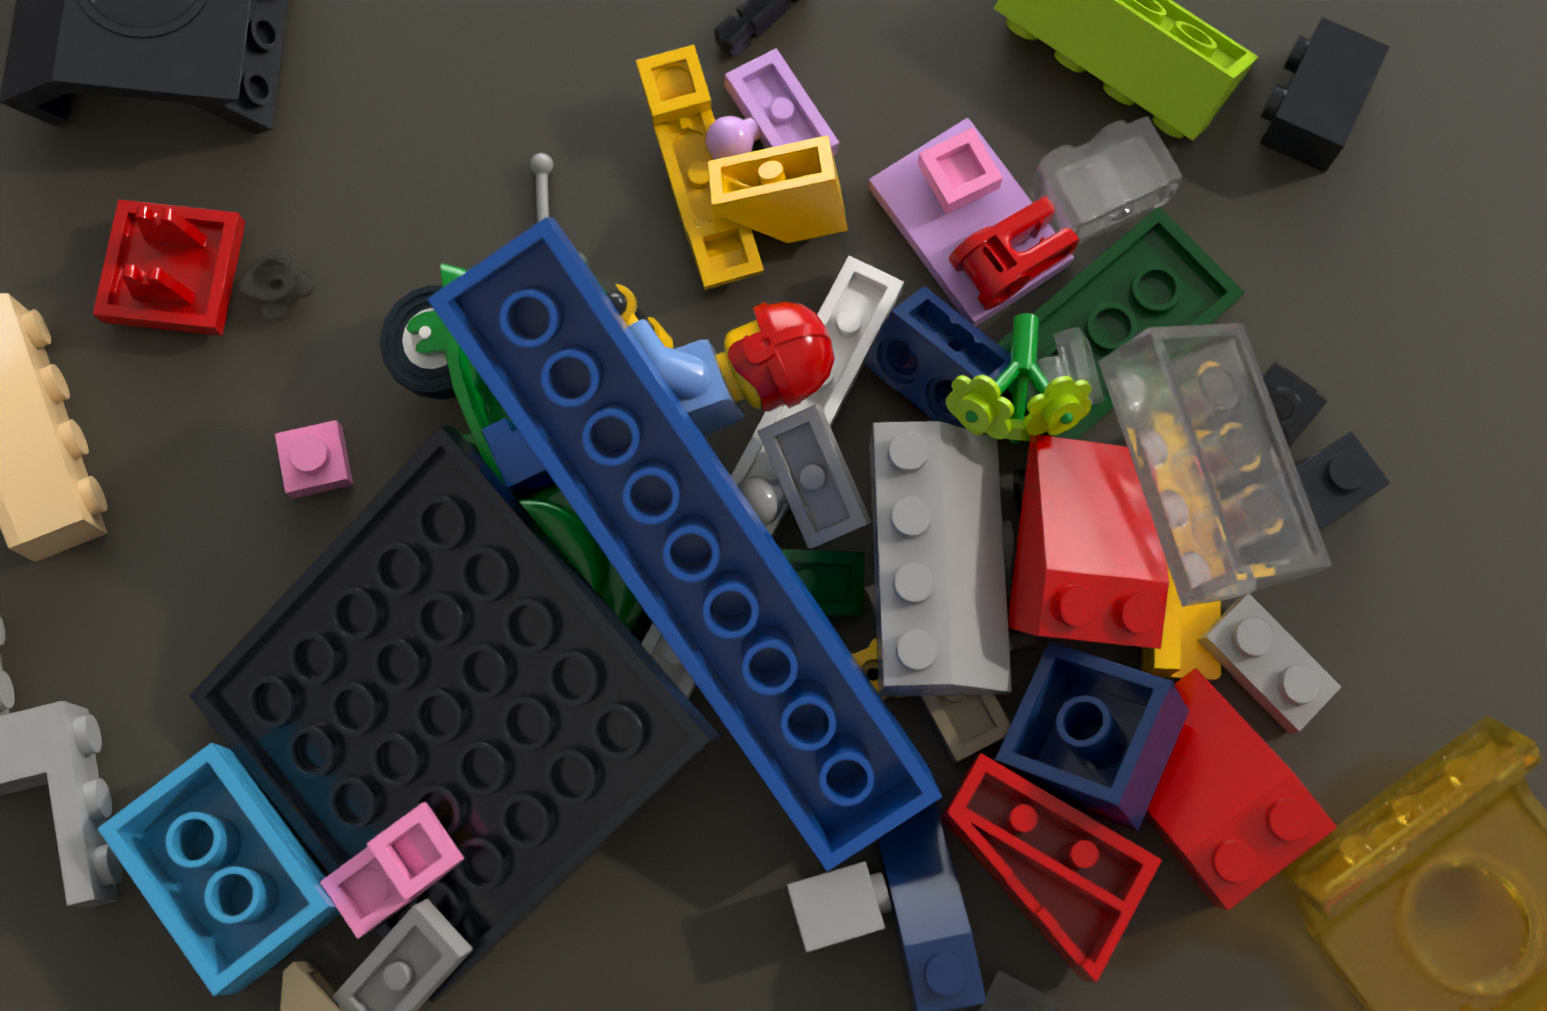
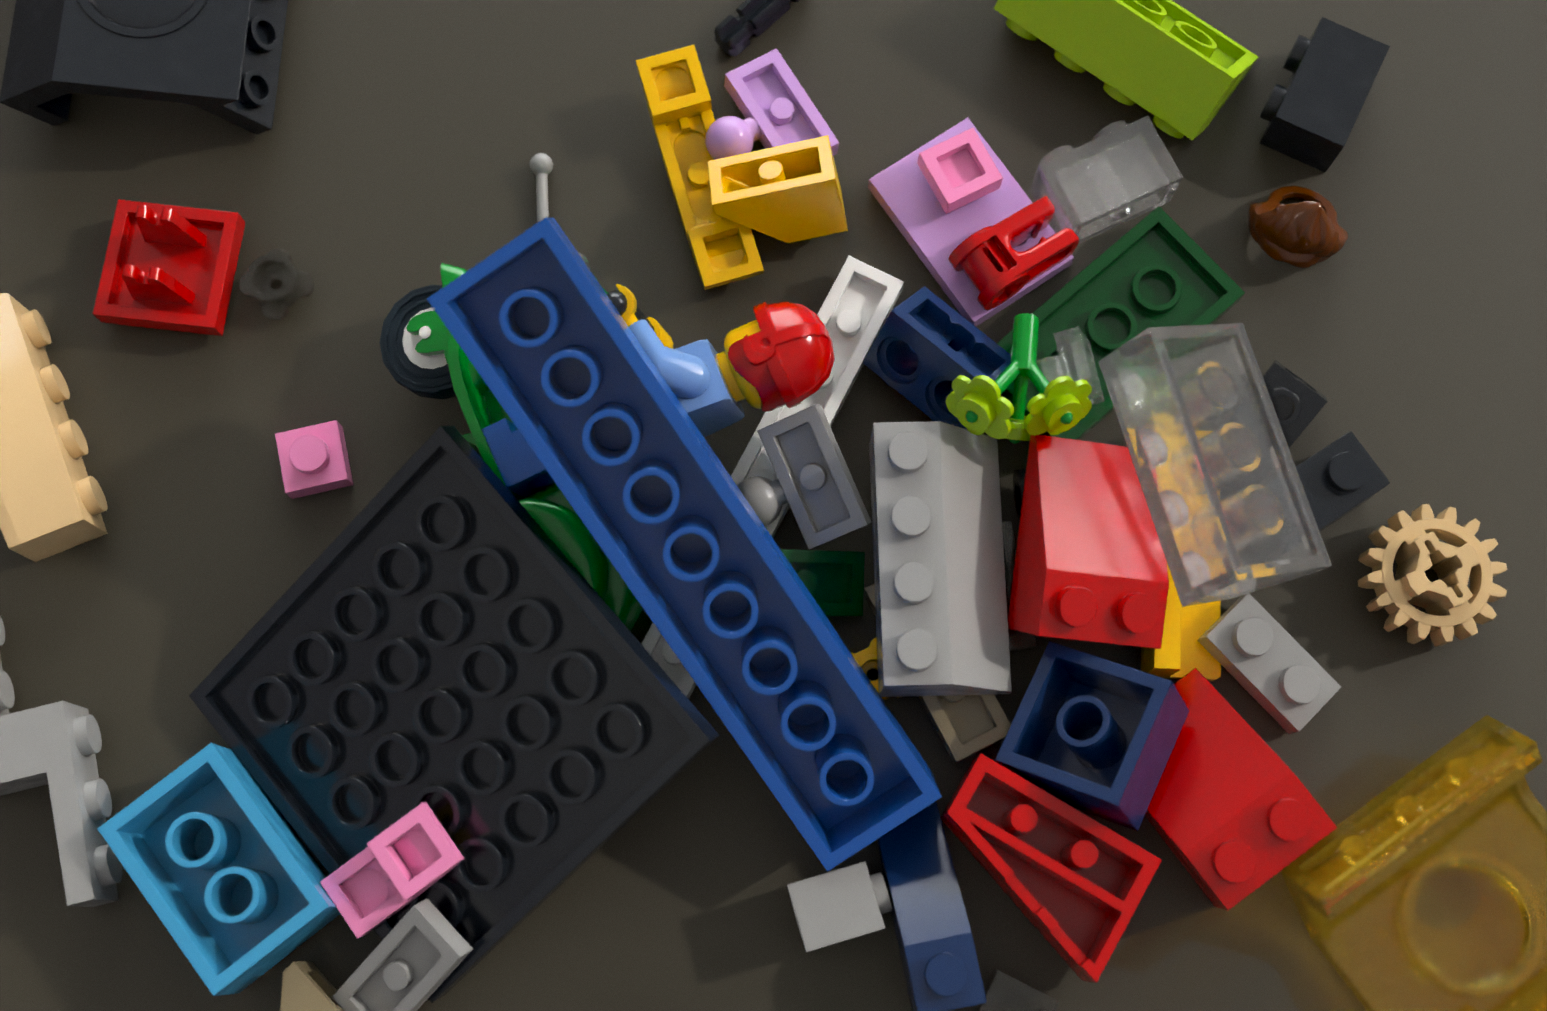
none -> reddish brown piece [1248,185,1348,268]
none -> tan gear [1357,504,1507,647]

